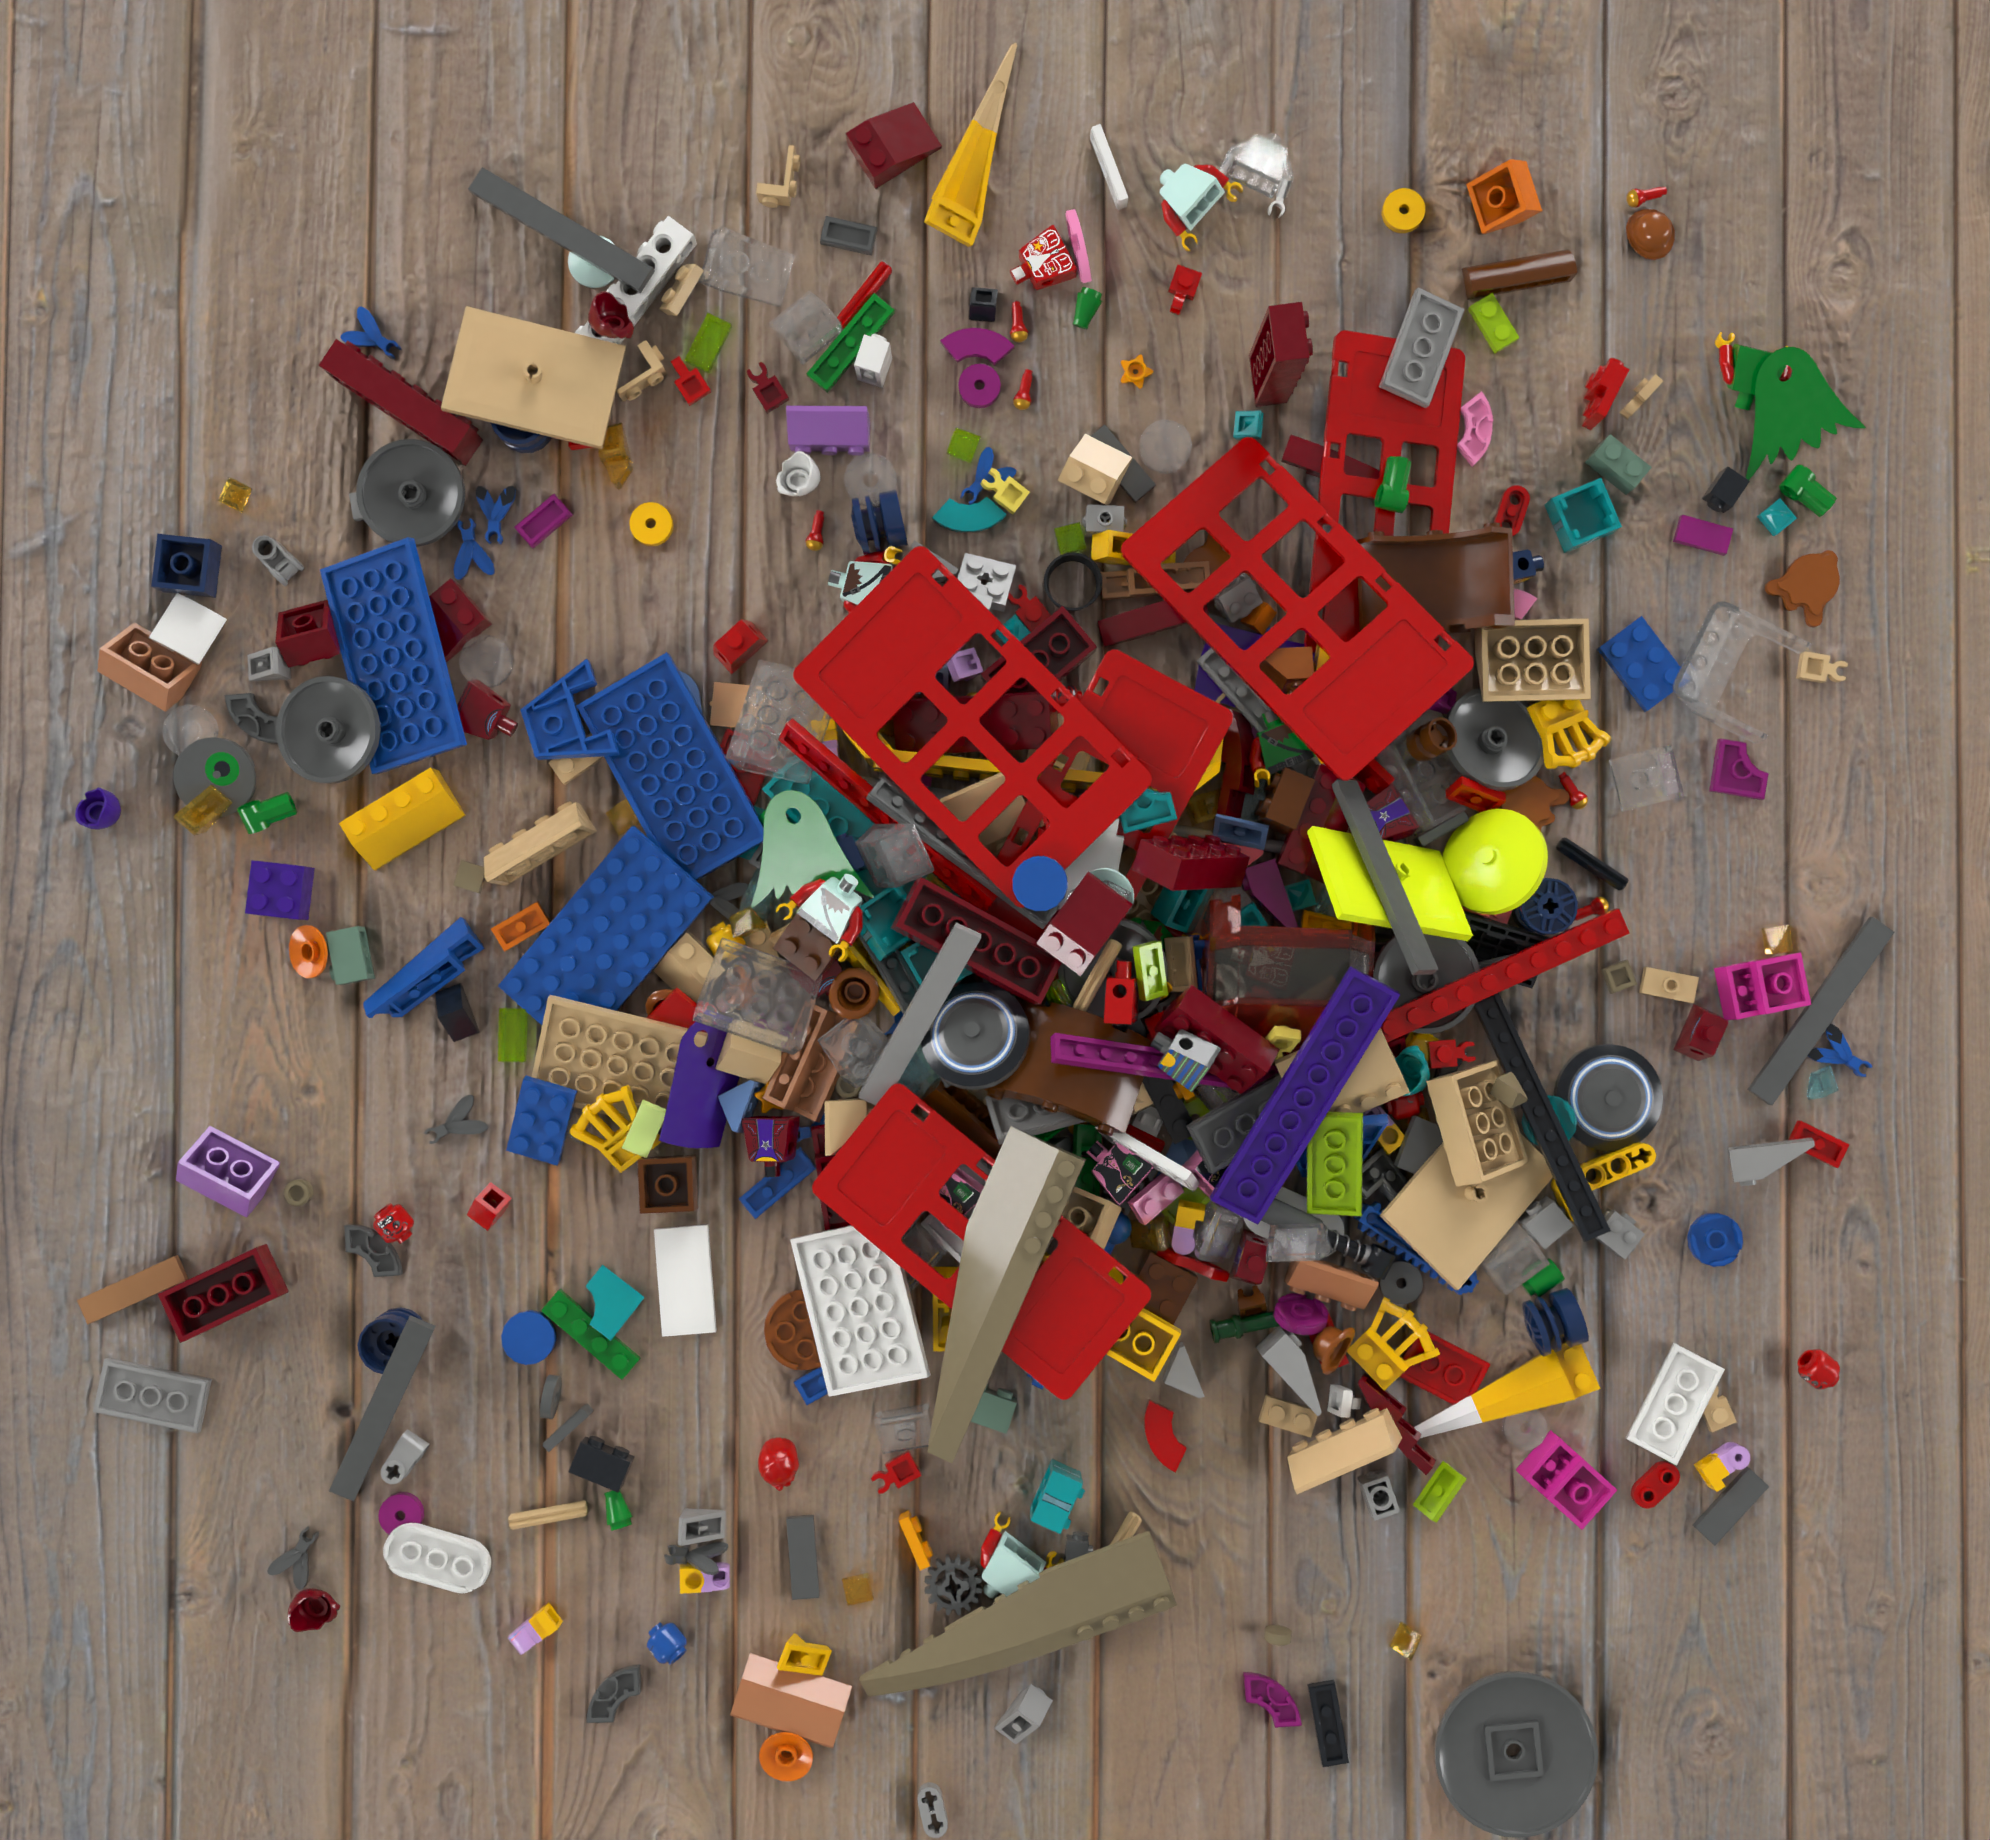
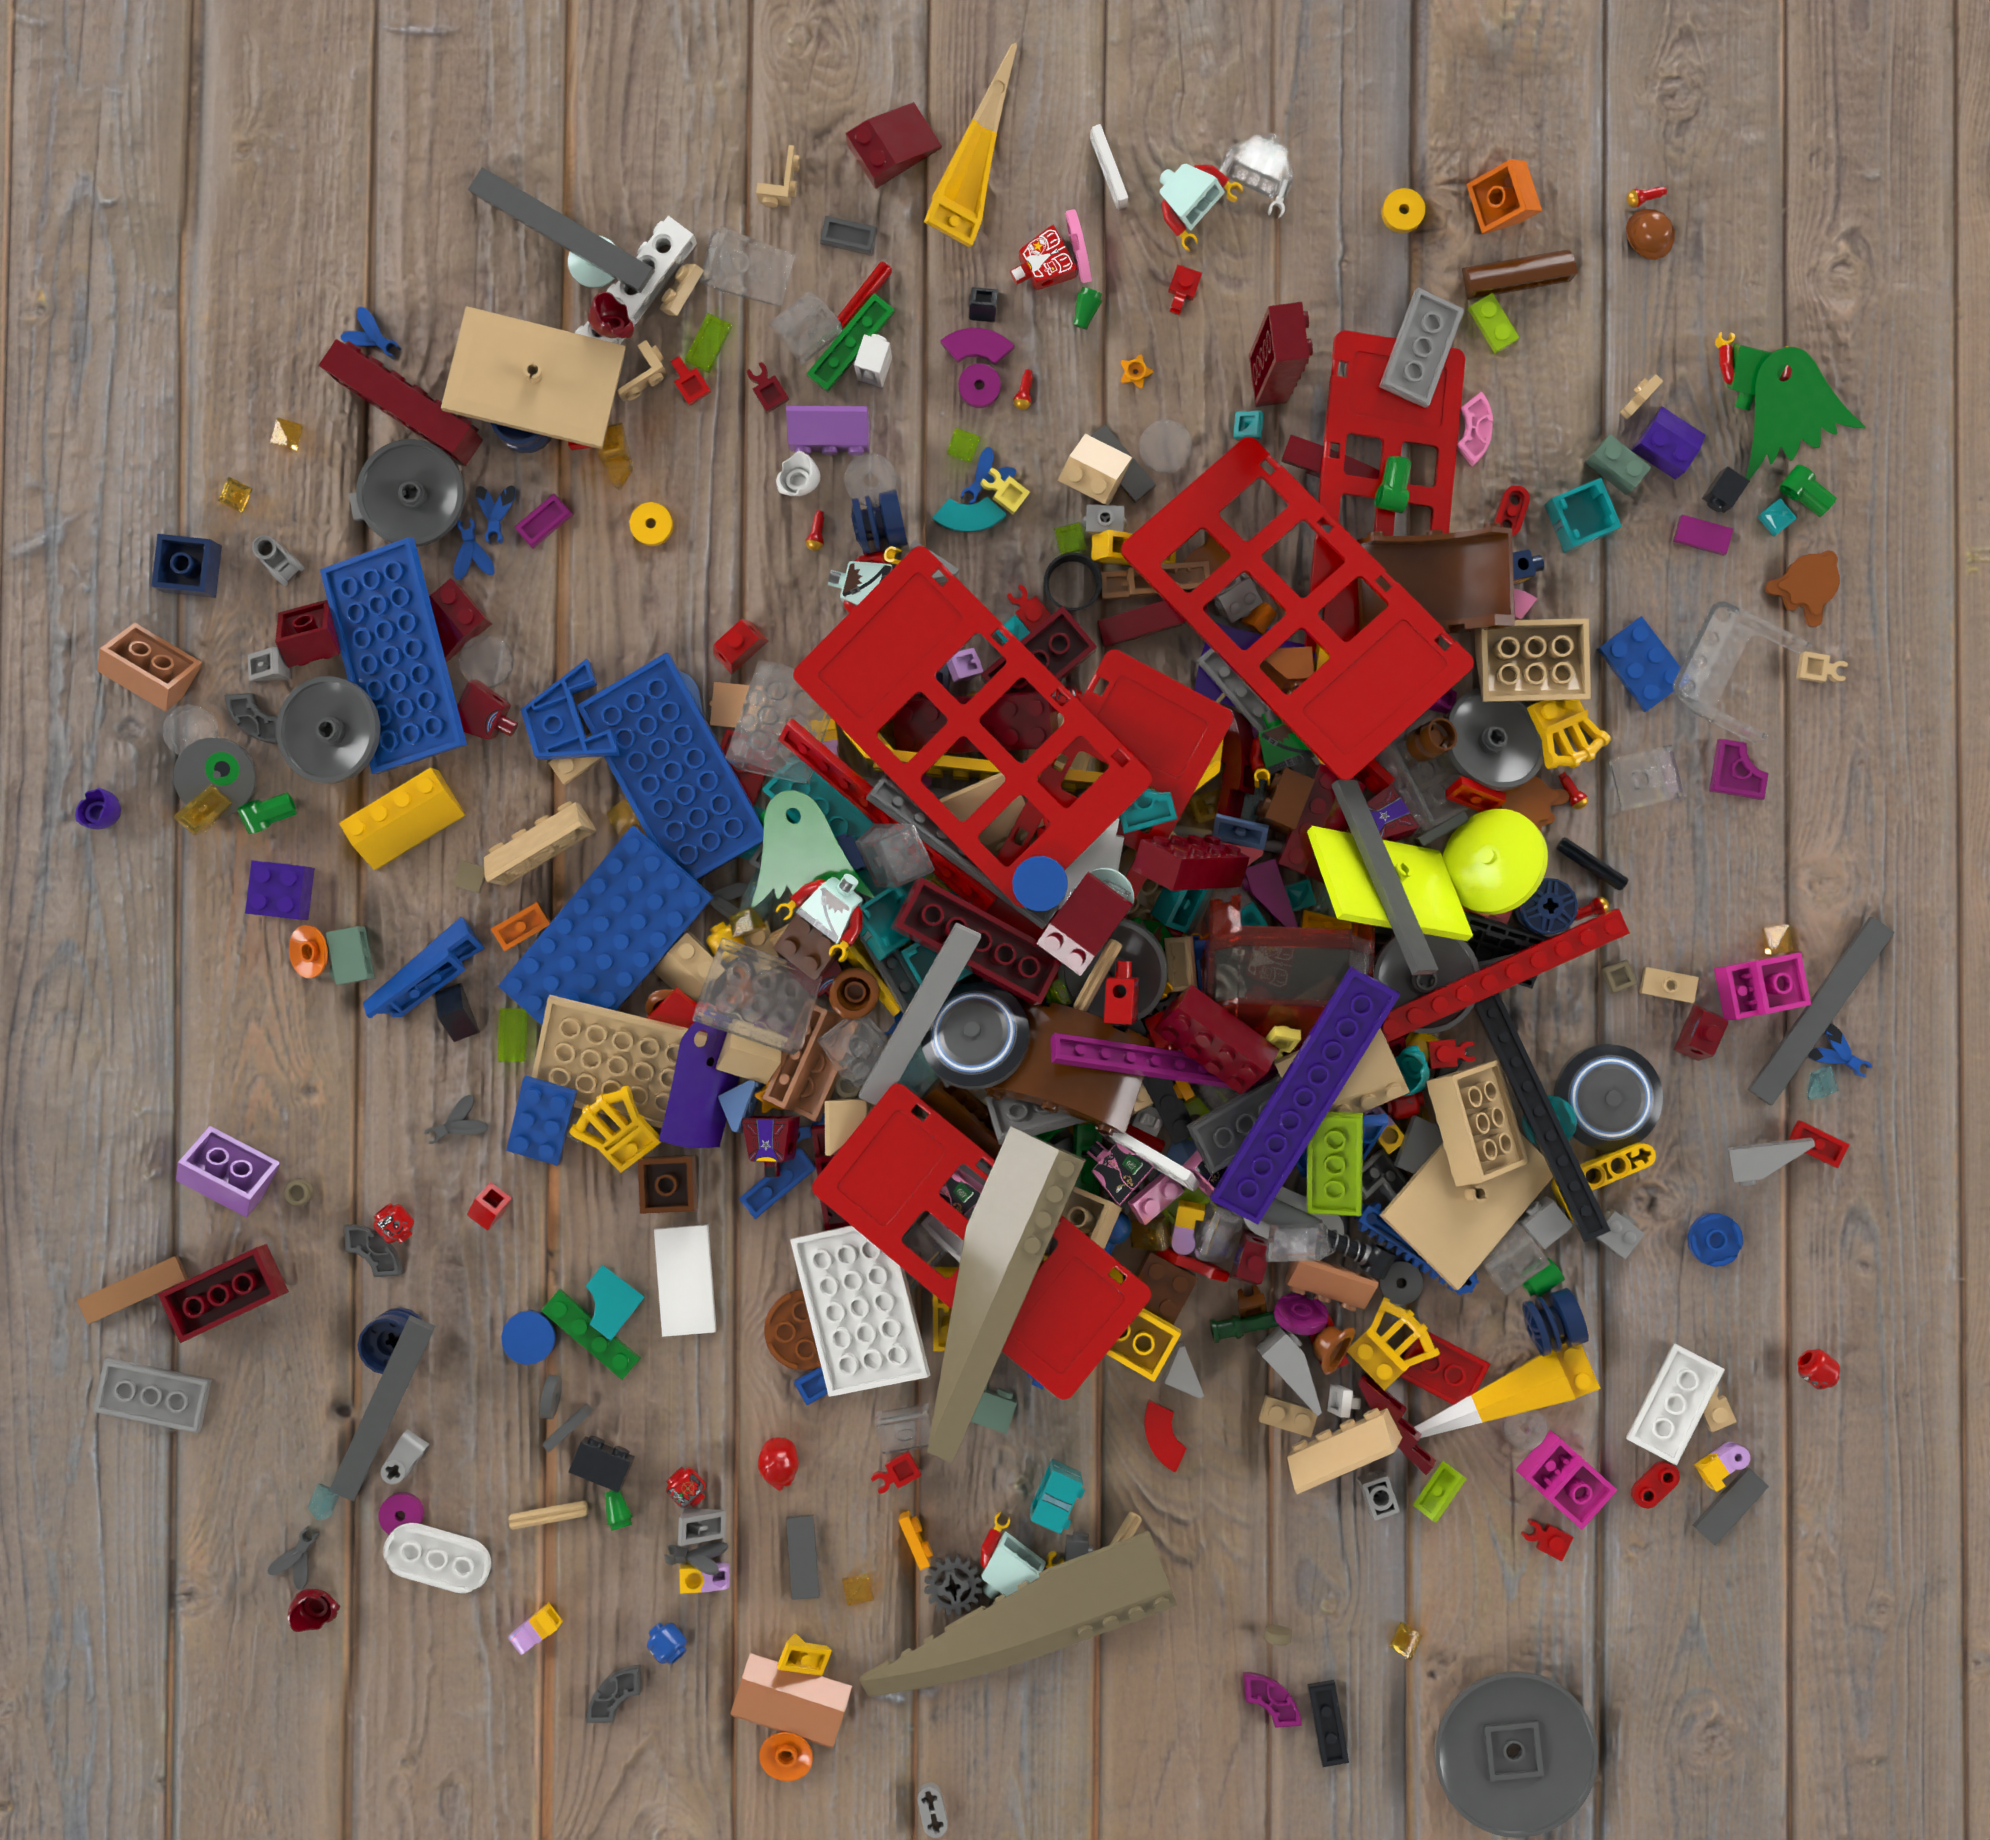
white slope [149,593,227,665] -> none
yellowish green tile [622,1100,666,1158] -> none
plate [957,553,1016,612] -> none
light grey slope [995,1684,1053,1744] -> none
red piece [1010,301,1028,343] -> none
lime plate [1132,940,1168,1001] -> none
dark grey torso [1150,1030,1221,1092] -> none
dark tan slope [1490,1072,1528,1108] -> none
red plate [1582,358,1630,430] -> none
none -> clear yellow slope [270,418,303,451]
none -> clear light blue slope [308,1483,339,1520]
none -> red head [666,1467,706,1508]
none -> red plate [1521,1518,1574,1561]
none -> dark purple slope [1631,406,1706,480]

